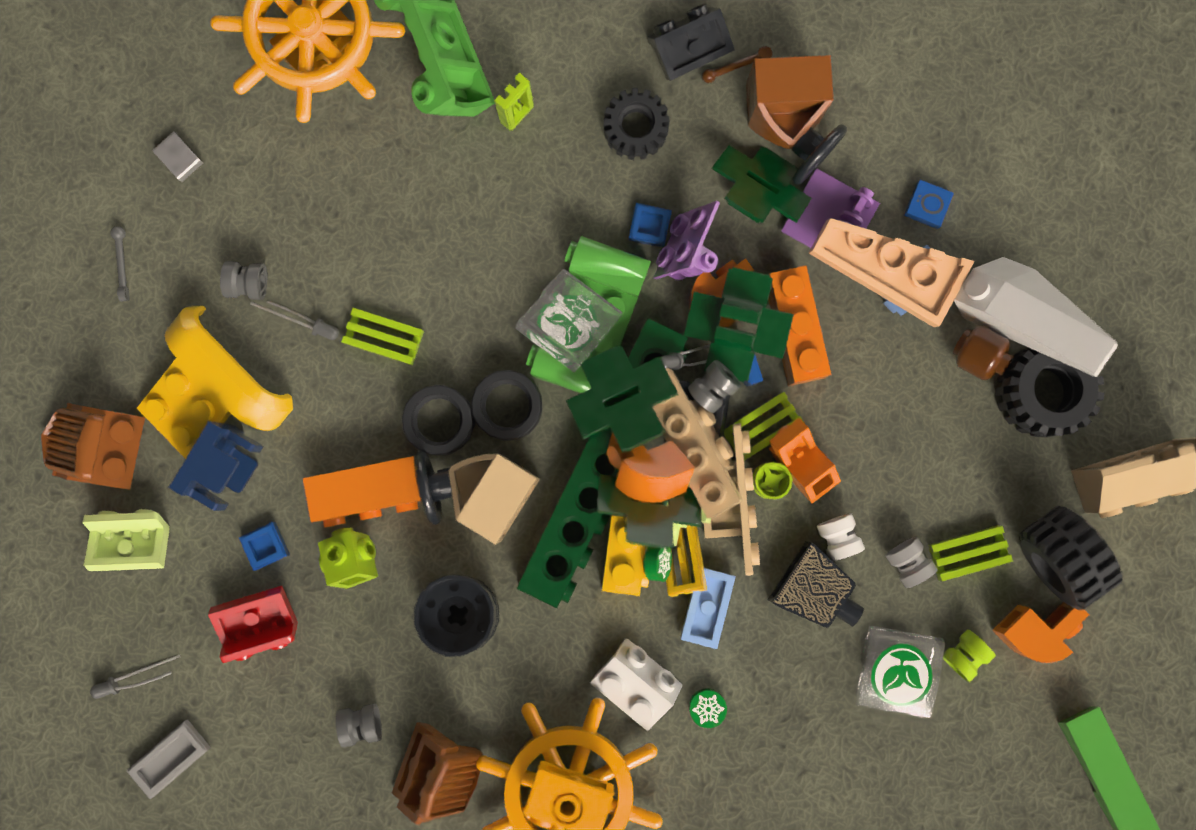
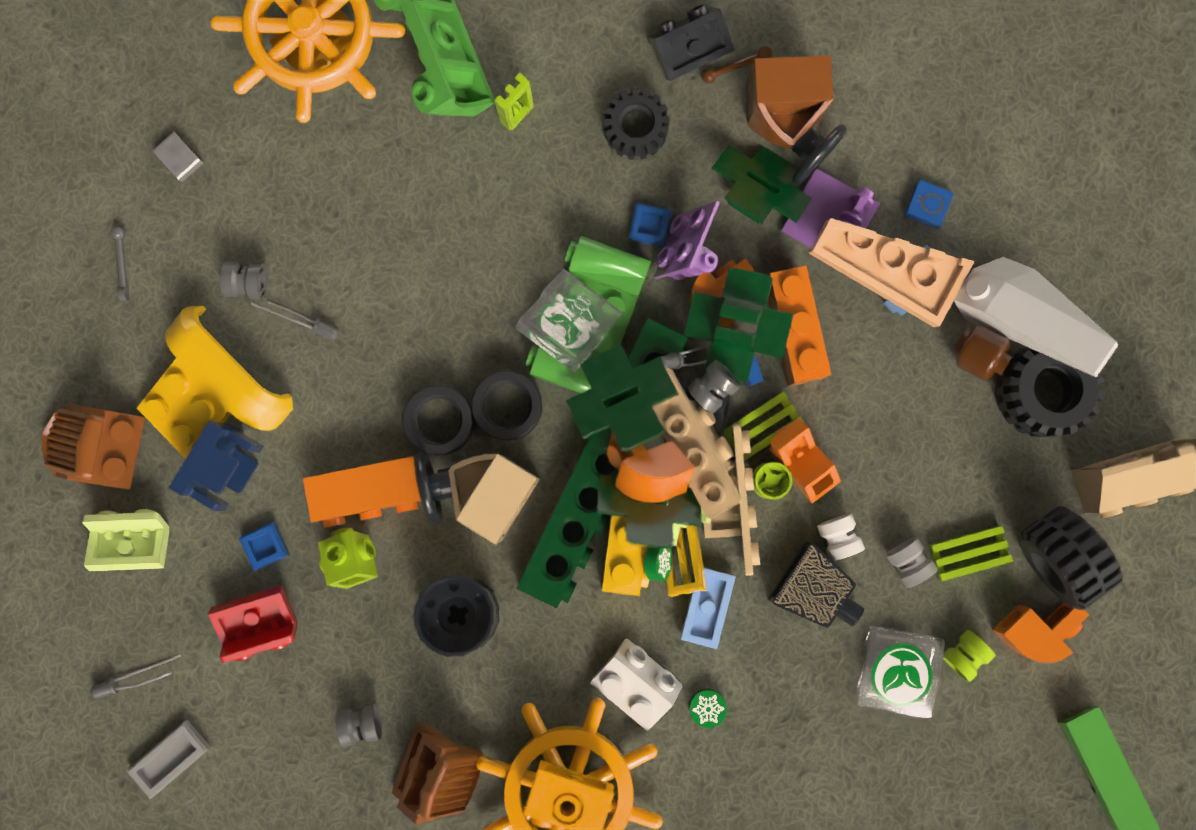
lime tile [341,308,424,366] -> none

